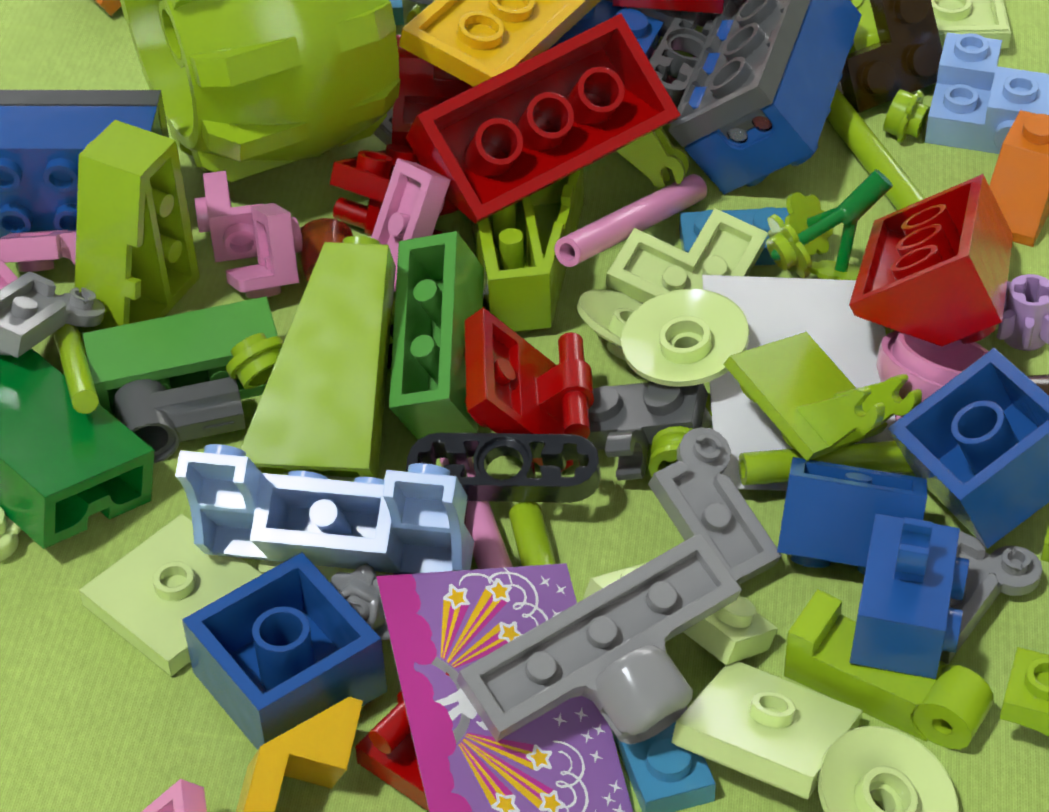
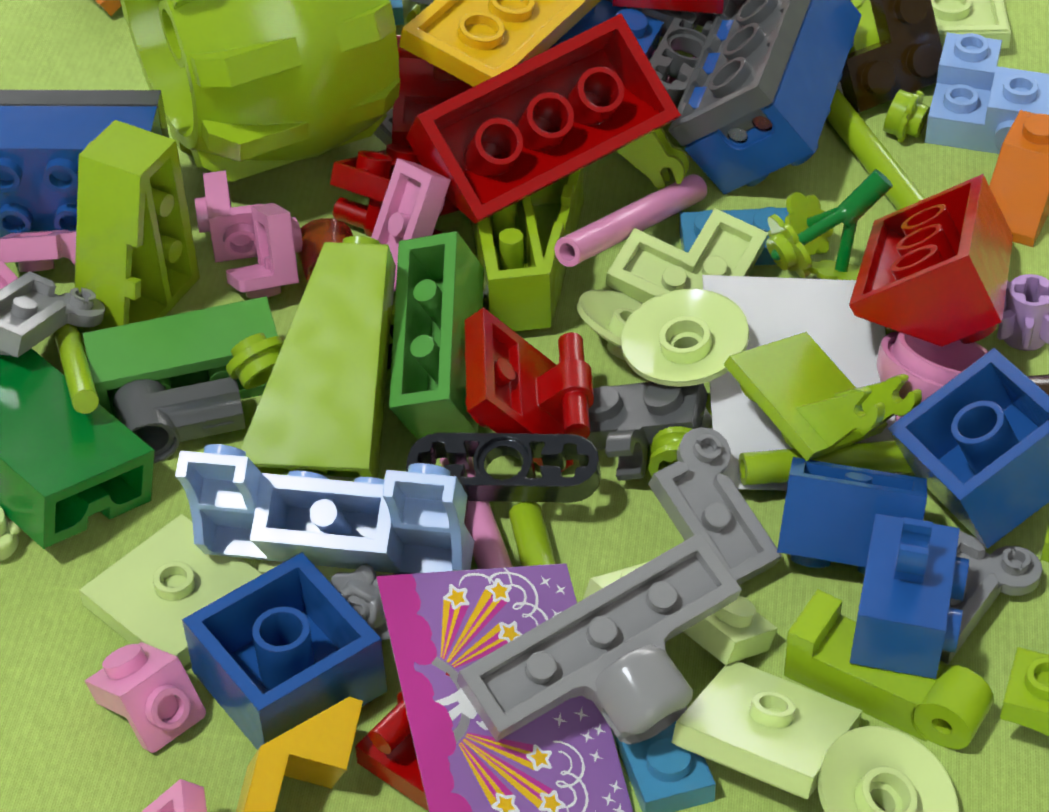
none -> bright pink bracket [85,642,206,753]

